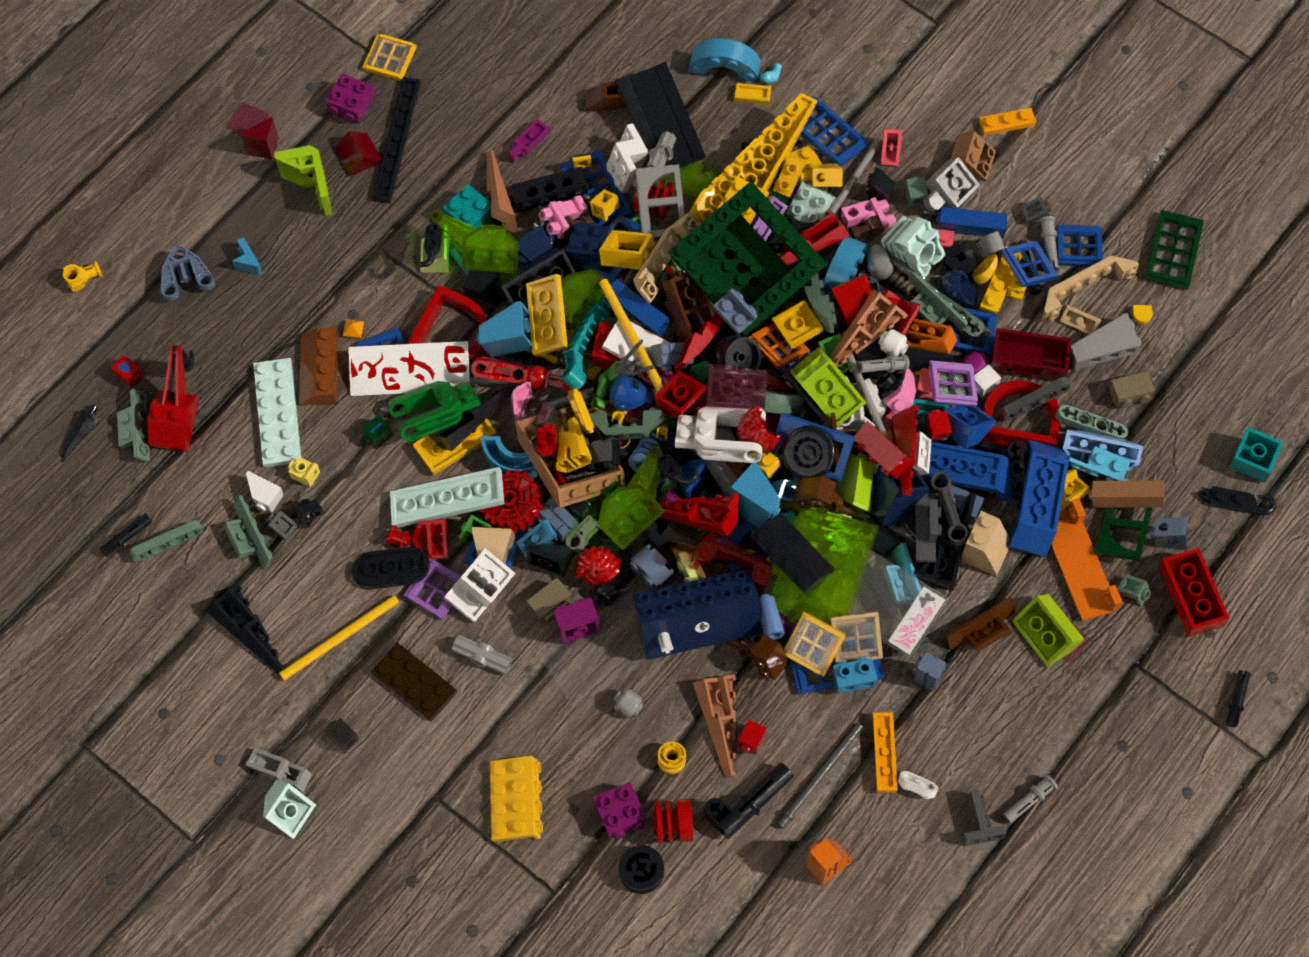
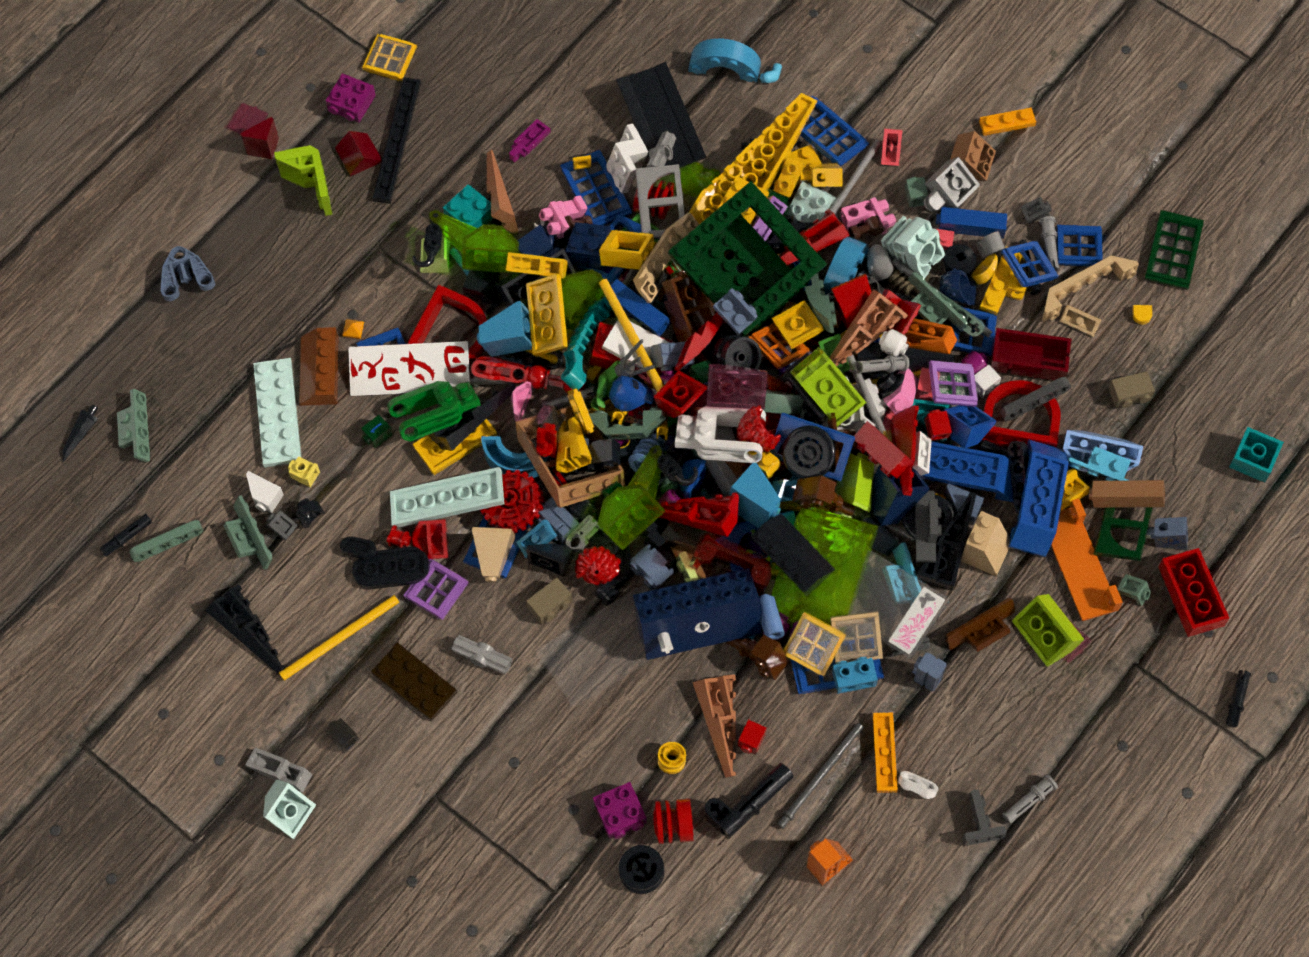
yellow connector [63,261,103,292] -> none
red brick [111,355,144,388] -> none
red slope [148,345,199,452] -> none
dark azure slope [232,237,263,275] -> none
white bracket [444,548,515,623] -> none
bright green bracket [458,515,493,543] -> none
yellow bracket [490,756,543,842] -> none
black brick [511,166,589,212] -> none
magenta brick [553,598,600,645] -> none
reddish brown slope [586,82,622,111] -> none
yellow brick [590,189,620,222] -> none
light grey head [613,688,644,718] -> none
yellow tile [734,83,771,105] -> none
black slope [866,167,895,205] -> none
dark grey piece [931,472,969,546] -> none
sand green beam [1055,405,1128,439] -> none
light grey slope [1069,313,1142,370] -> none
black plate [1198,486,1276,515] -> none
none -> black tile [340,536,377,560]
none -> yellow slope [506,252,568,279]

